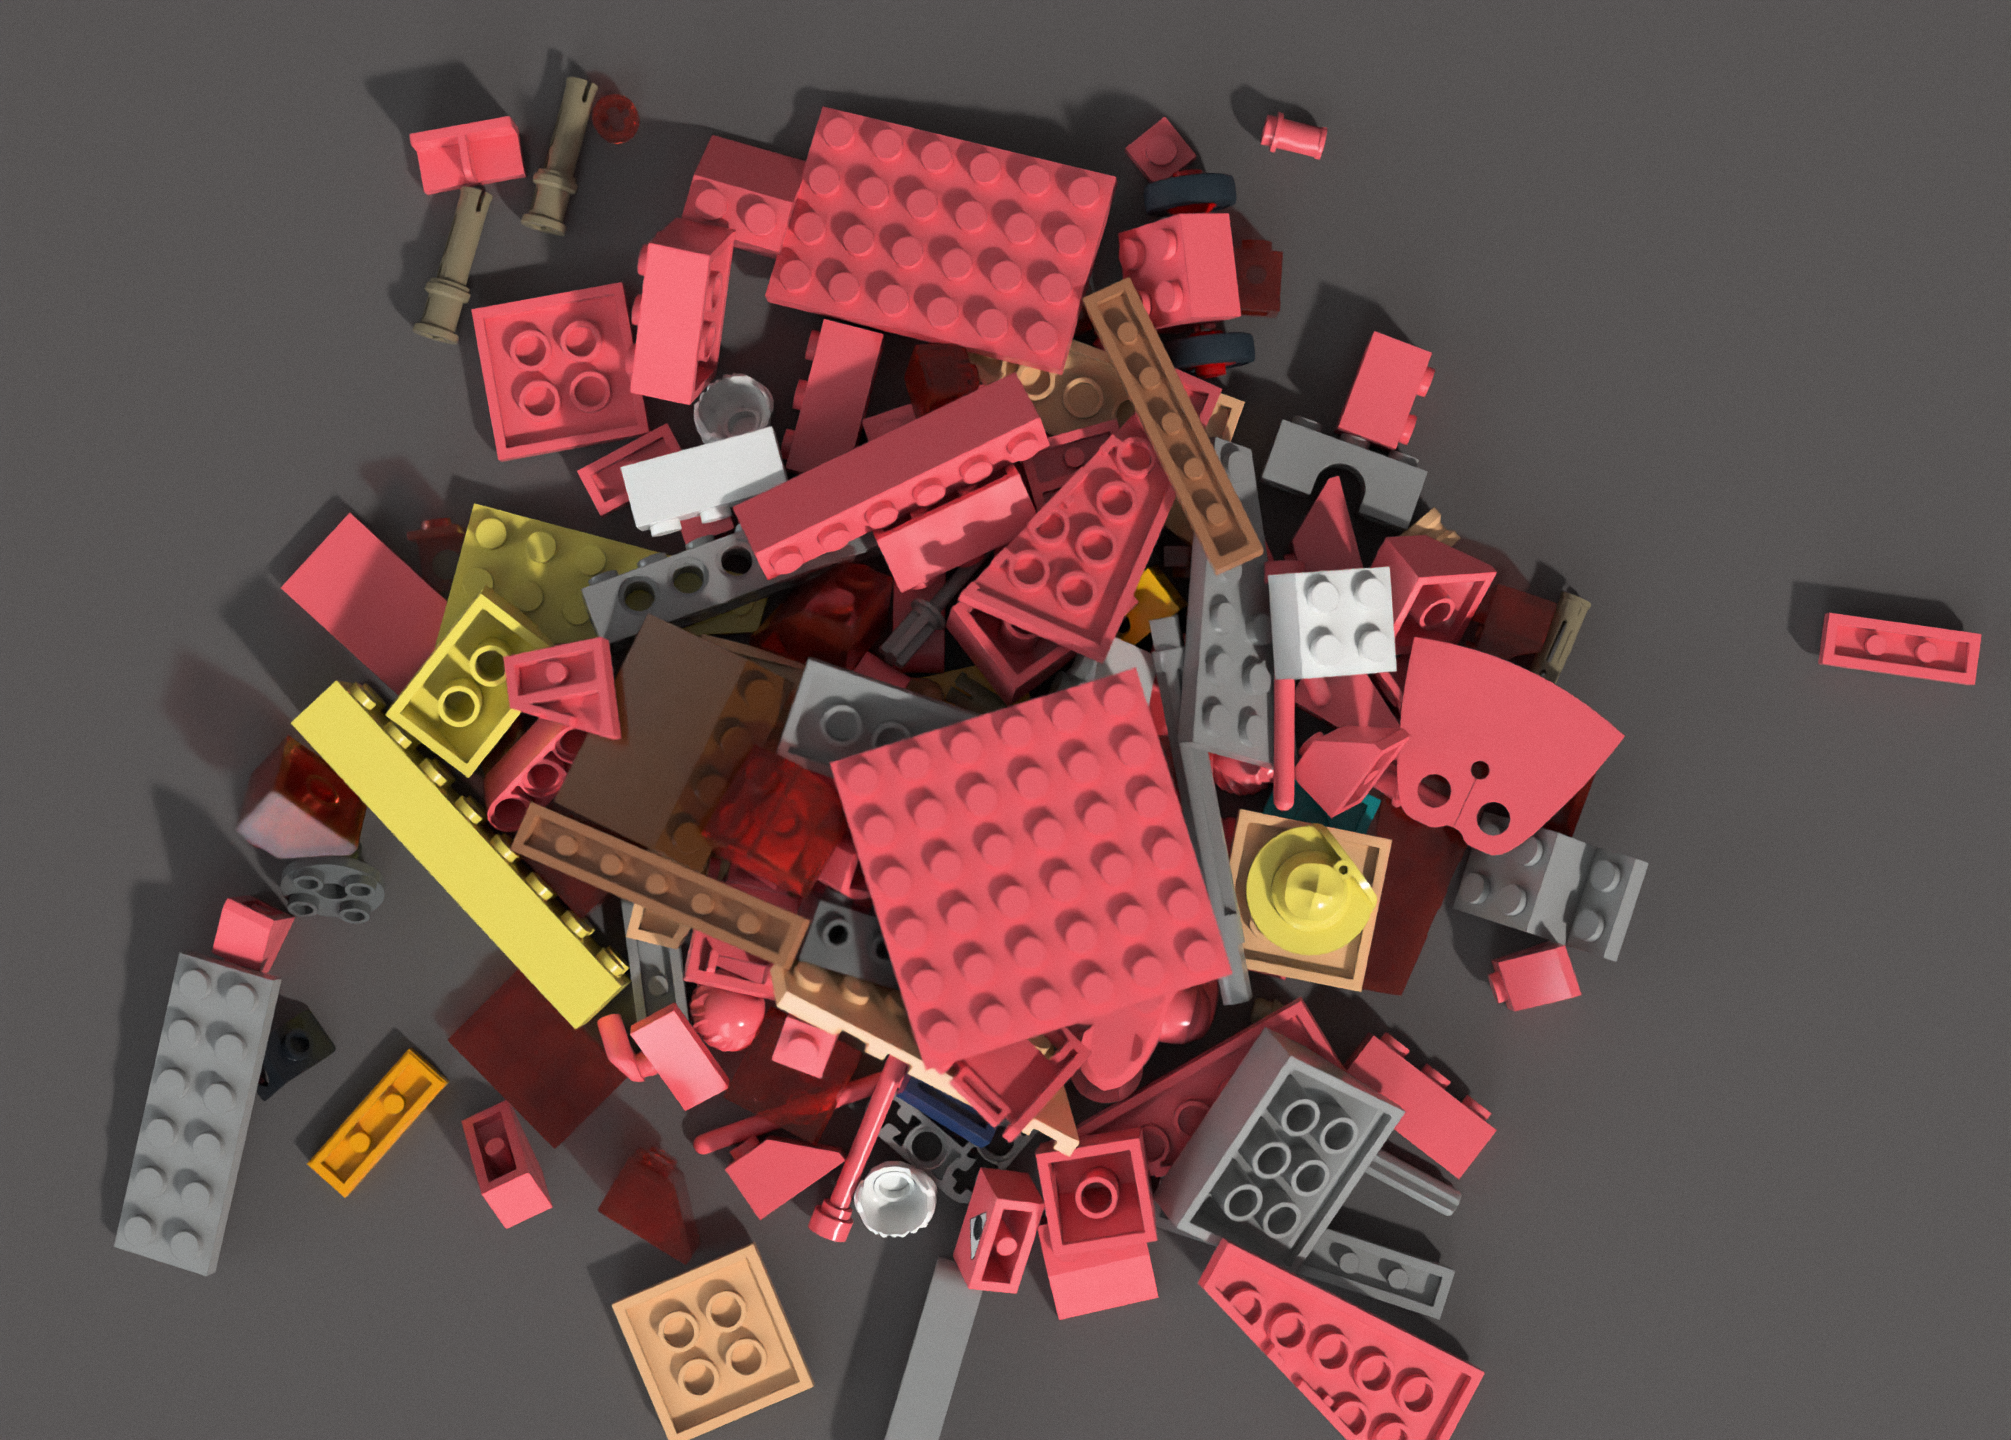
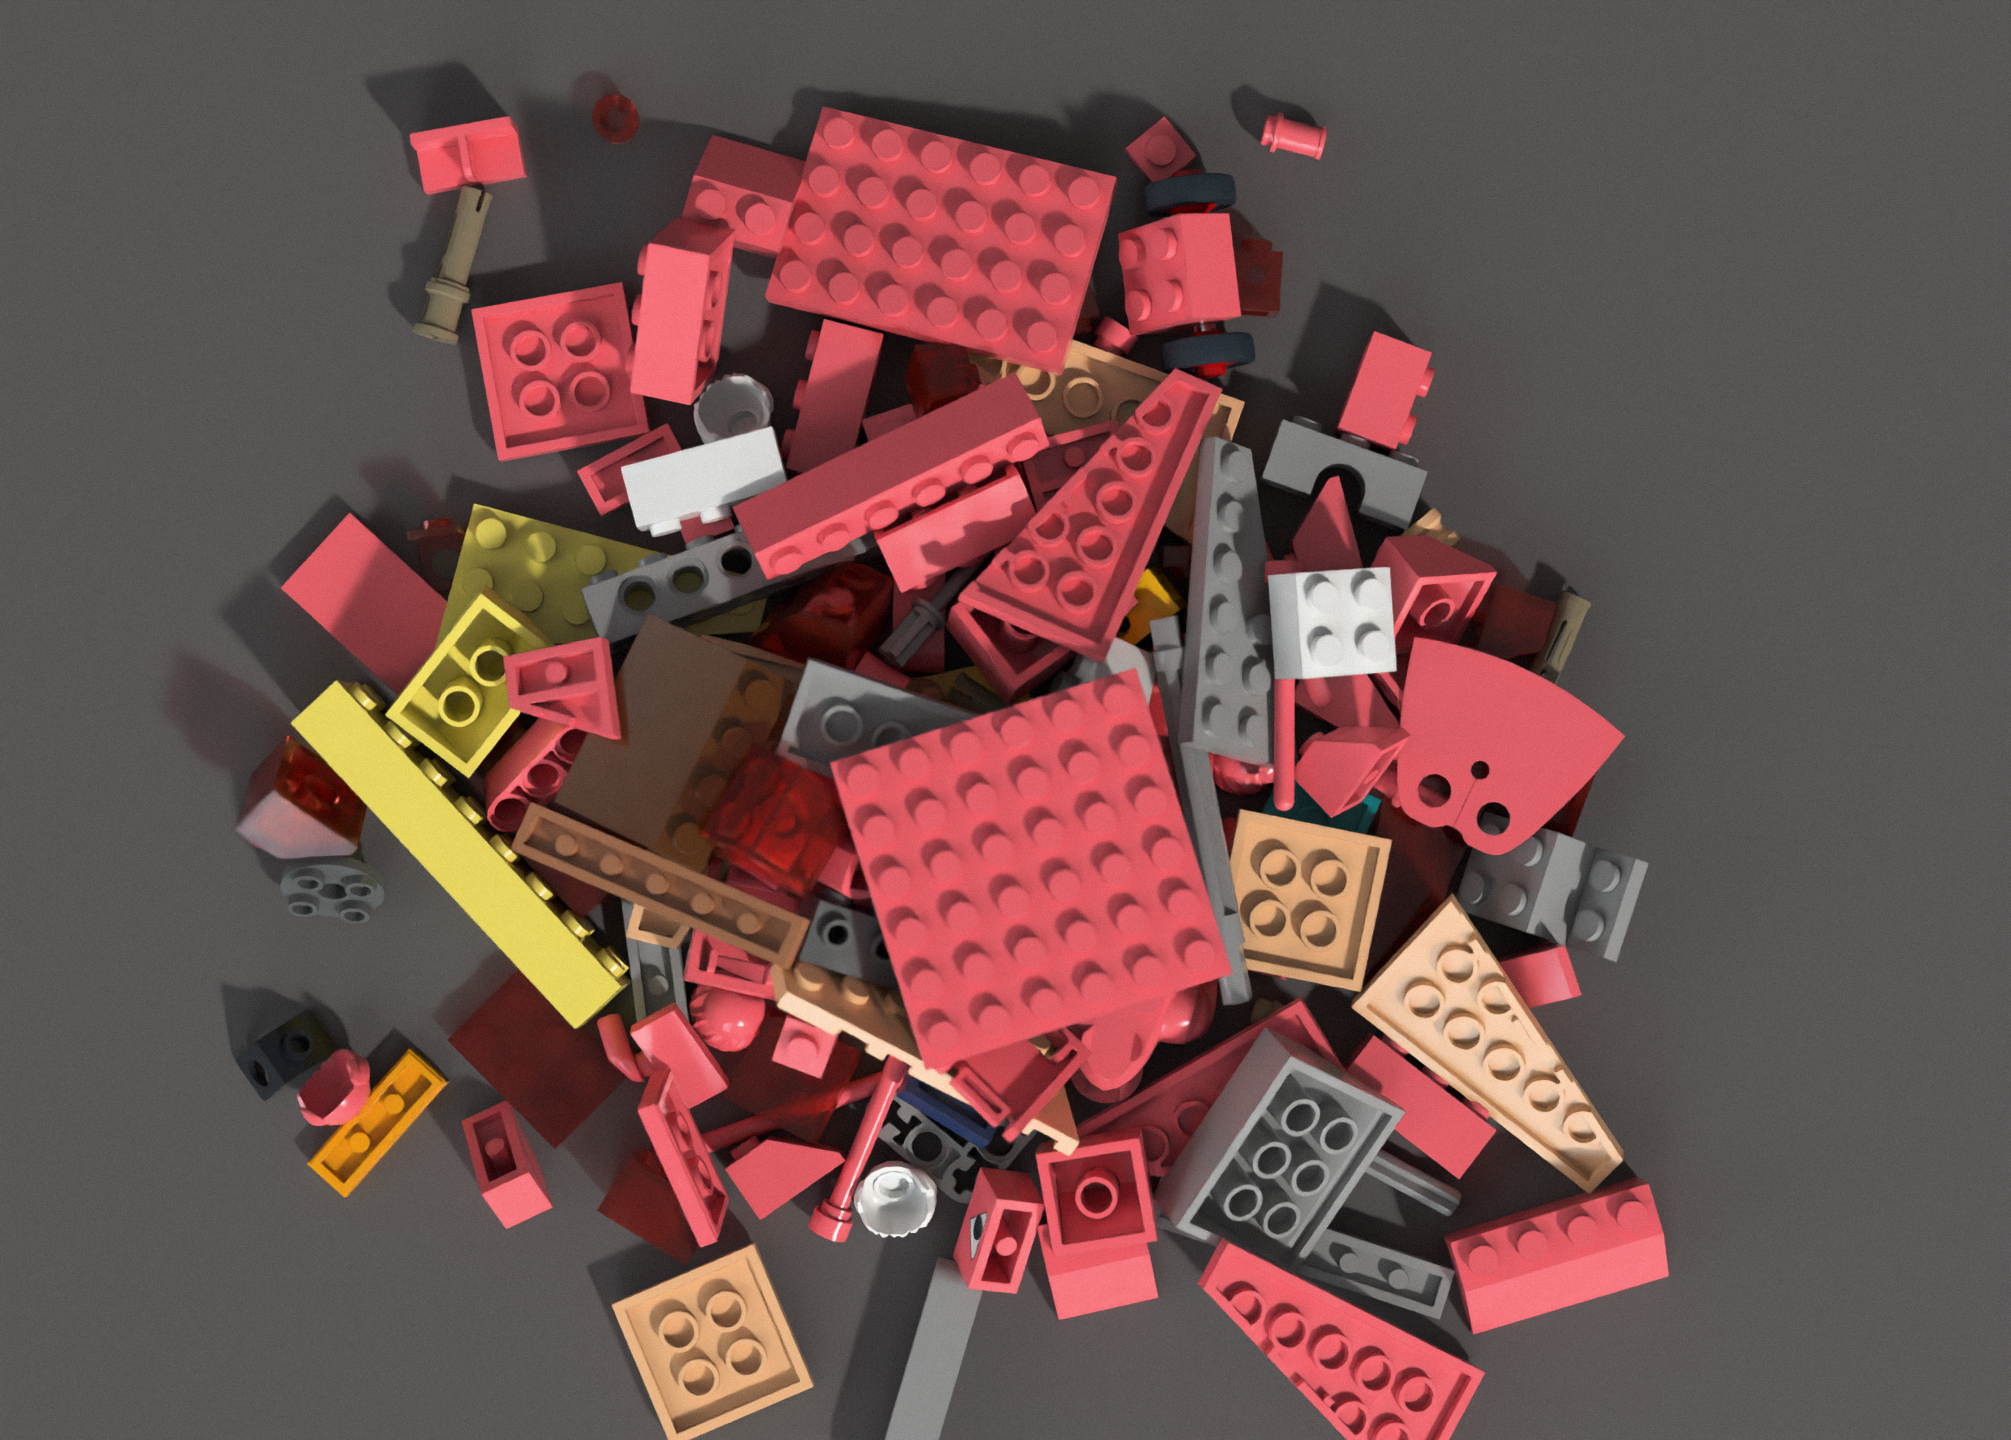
light grey plate [114,950,282,1276] -> none
coral slope [212,895,295,973] -> none
dark tan pin [521,77,599,236] -> none
nougat plate [1082,277,1263,576] -> none
light yellow hat [1246,823,1377,955] -> none
coral plate [1818,613,1982,685] -> none
none -> coral hair [297,1048,371,1126]
none -> coral tile [637,1067,730,1247]
none -> light nougat wing [1351,893,1624,1194]
none -> coral slope [1443,1177,1669,1334]

